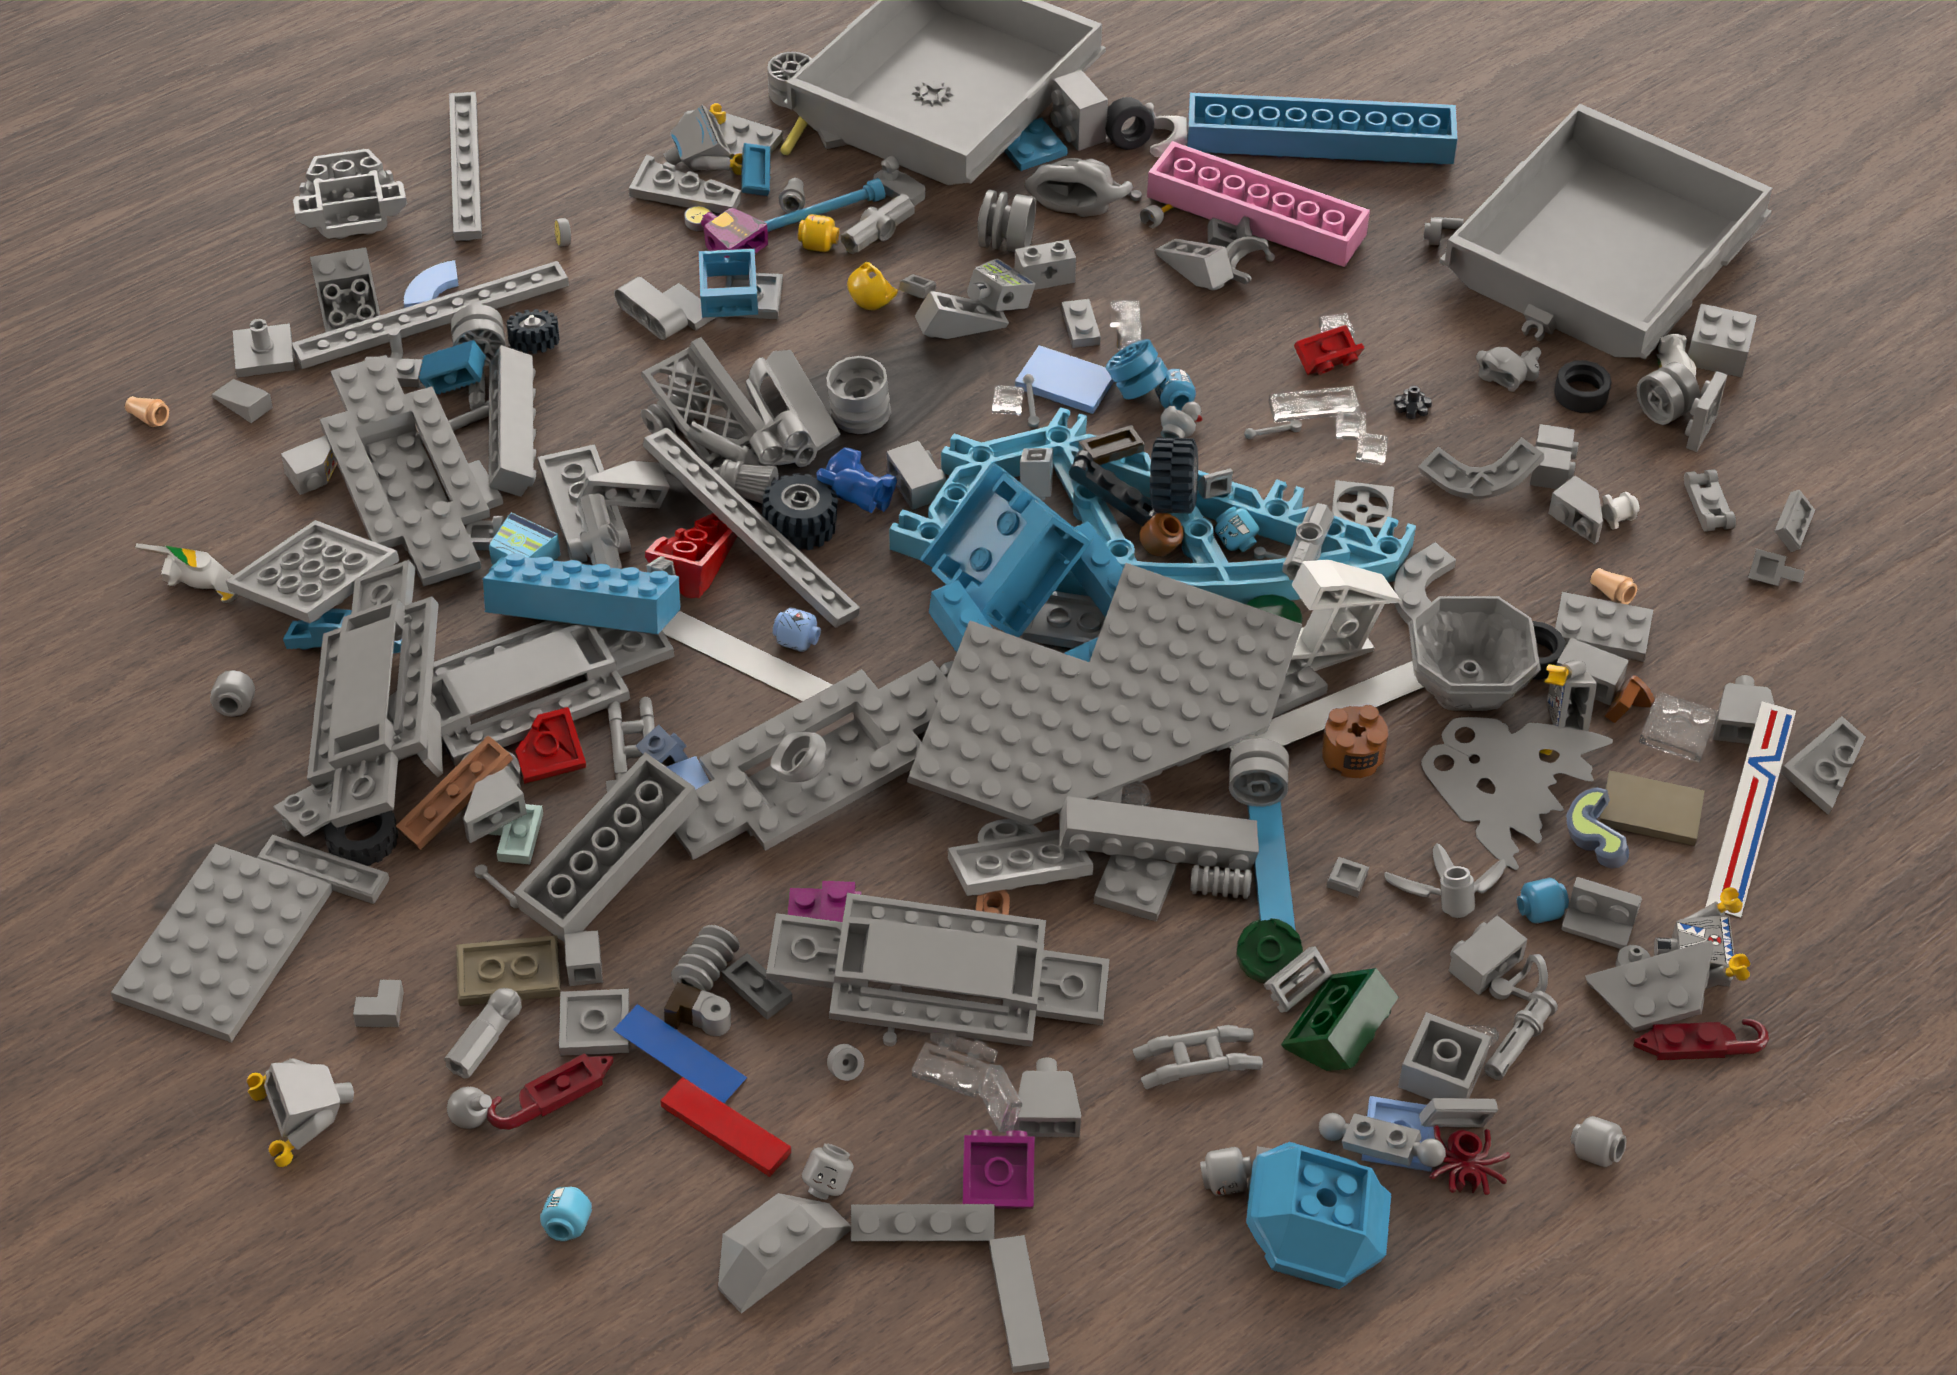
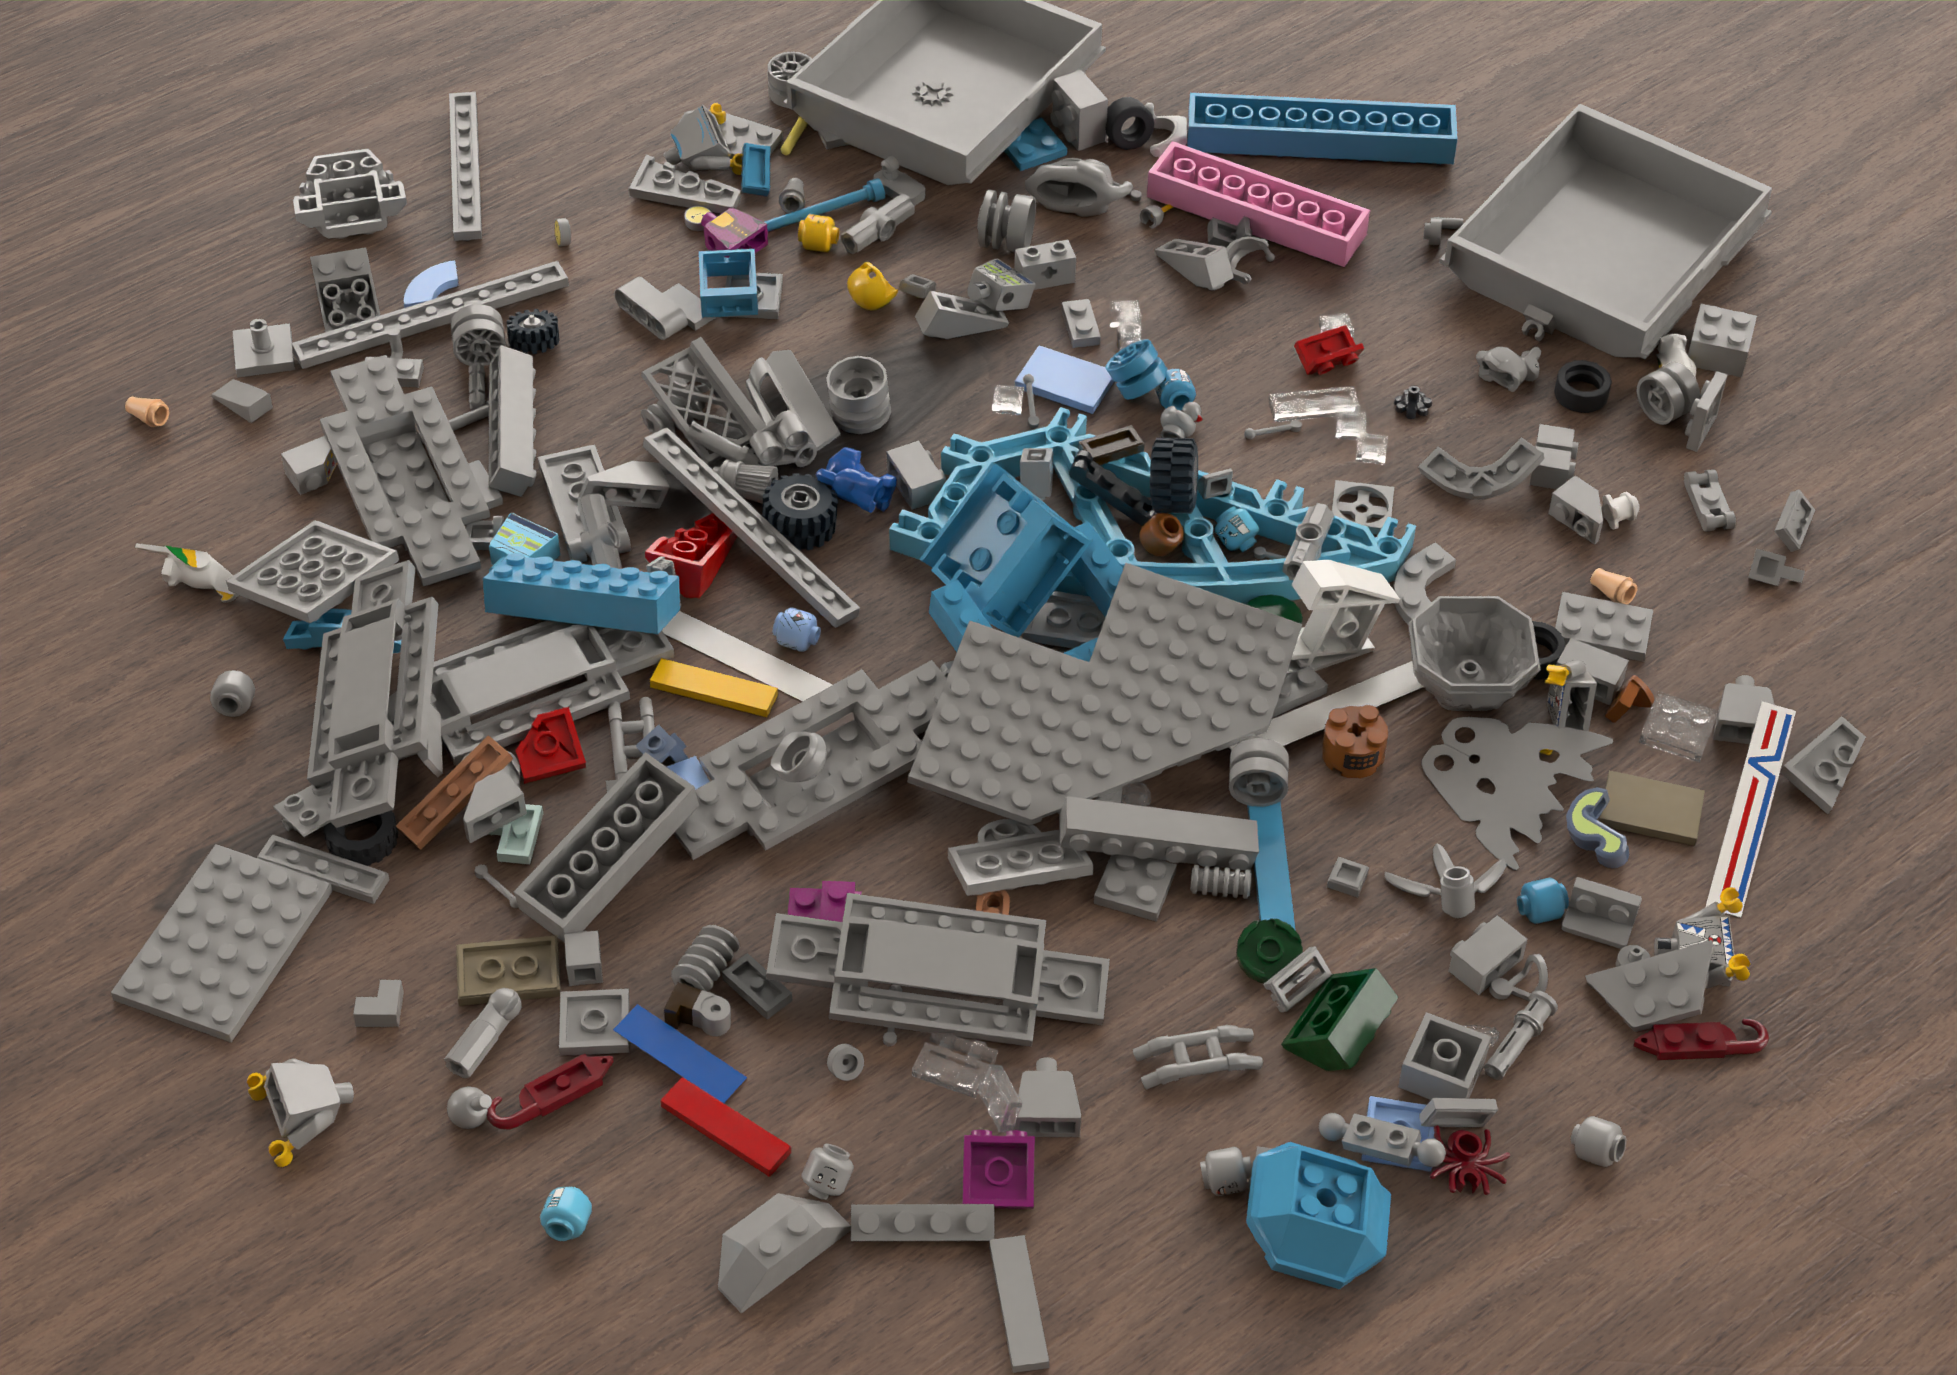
dark azure brick [419,340,486,395] -> none
none -> yellow tile [650,658,778,717]

